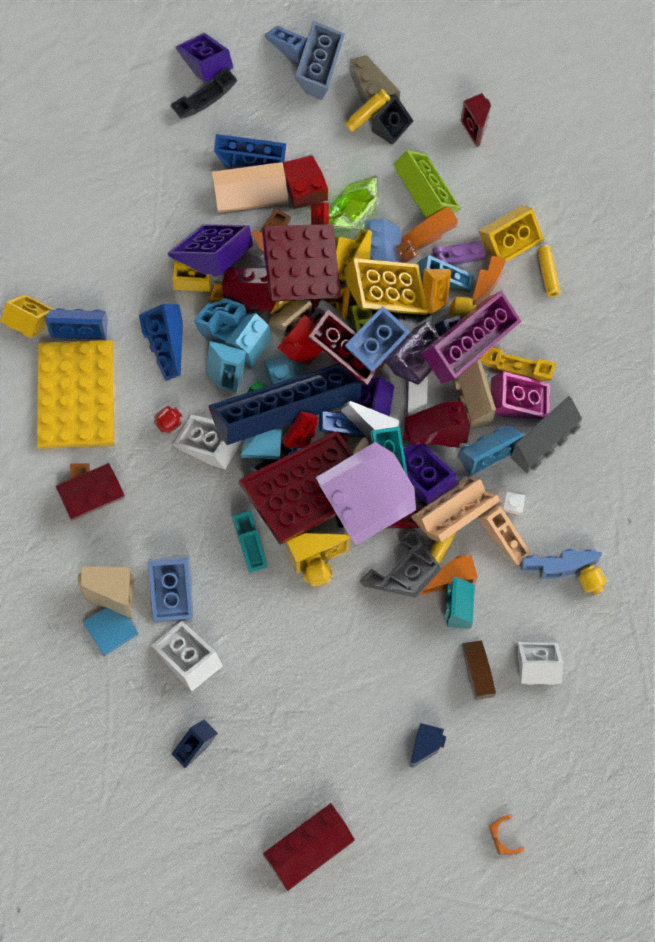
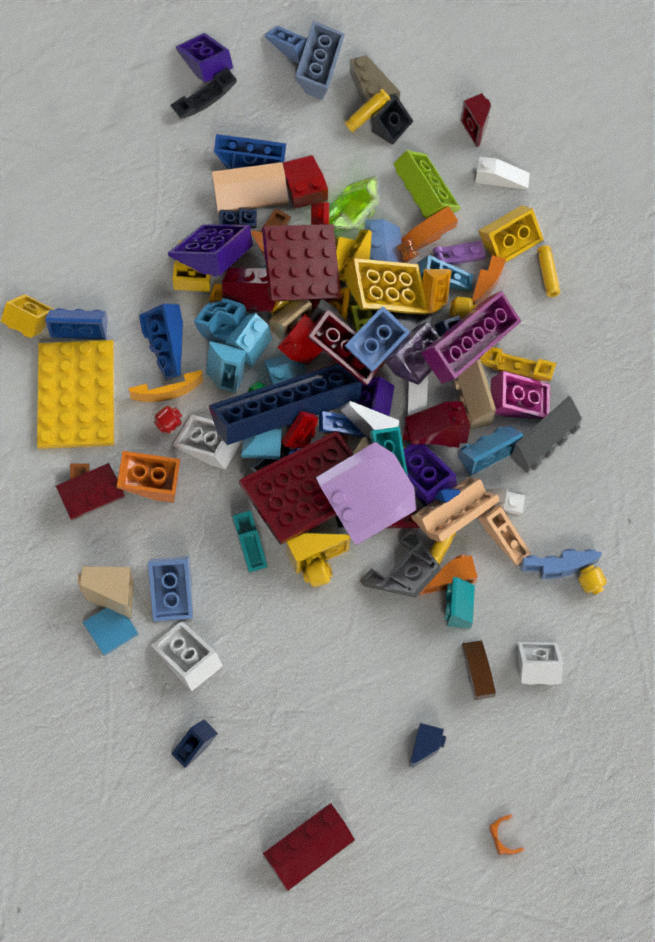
none -> orange slope [117,451,180,503]
none -> light orange slope [128,370,204,402]
none -> dark blue slope [219,208,257,229]
none -> blue slope [435,488,461,503]
none -> white slope [475,156,530,190]

